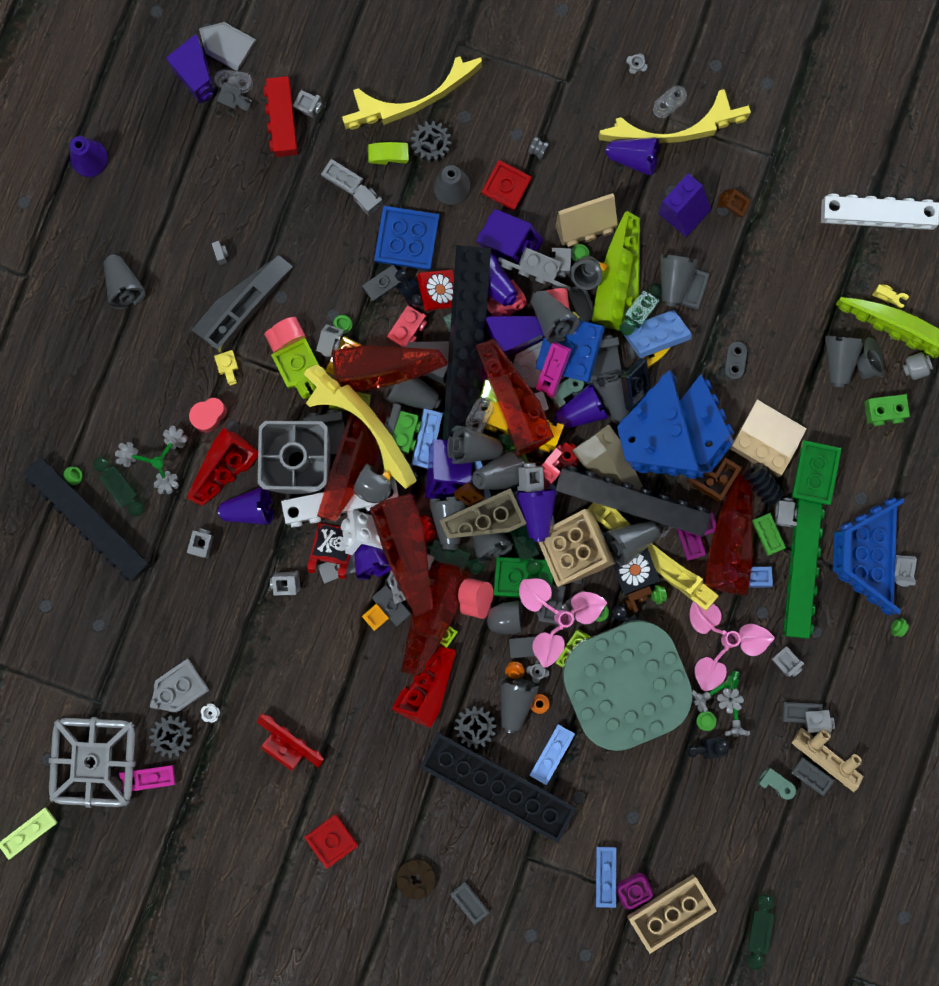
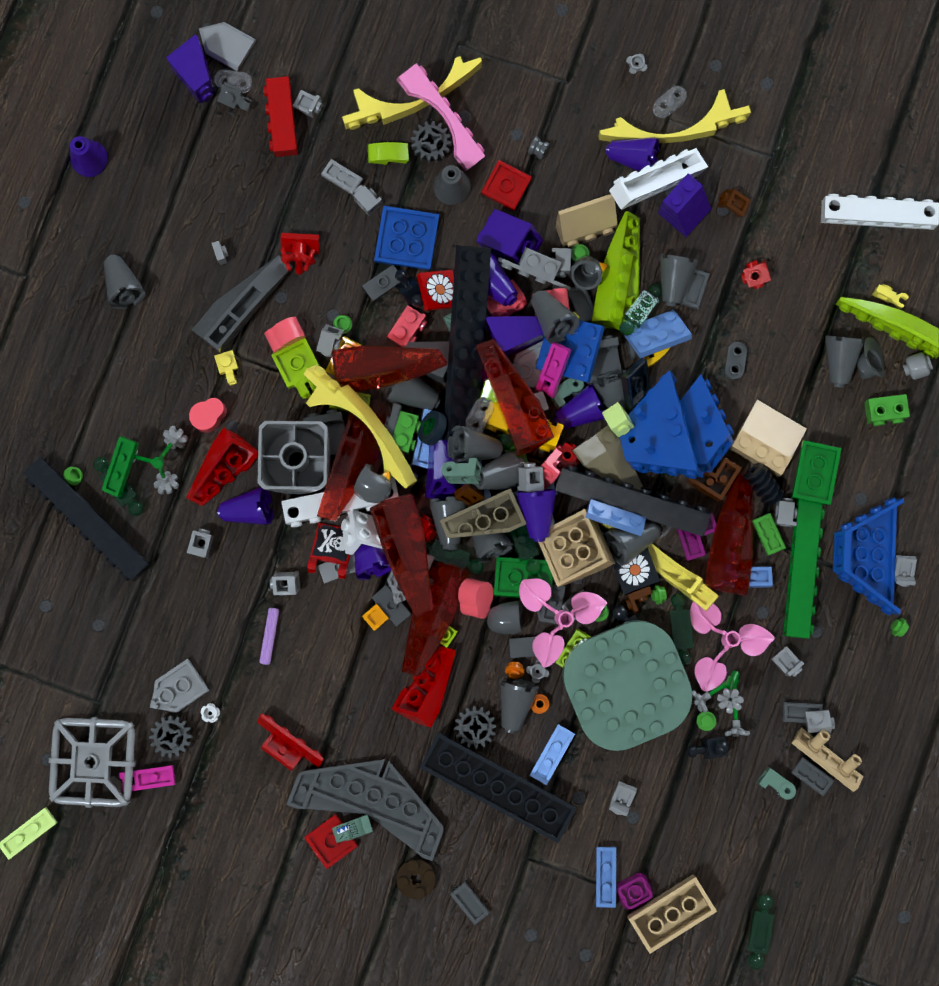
none -> green plate [102,436,139,497]
none -> lavender axle [259,608,279,665]
none -> red piece [280,233,320,275]
none -> dark grey wing [286,759,444,861]
none -> sand green leg [332,815,373,844]
none -> bright pink arch [397,63,485,171]
none -> black wheel [418,411,447,445]
none -> sand green leg [441,458,481,484]
none -> medium blue plate [585,499,646,536]
none -> yellowish green brick [602,402,635,437]
none -> white piece [609,148,708,210]
none -> light grey bracket [609,781,637,816]
none -> clear green plate [669,593,694,666]
none -> red brick [741,260,771,289]

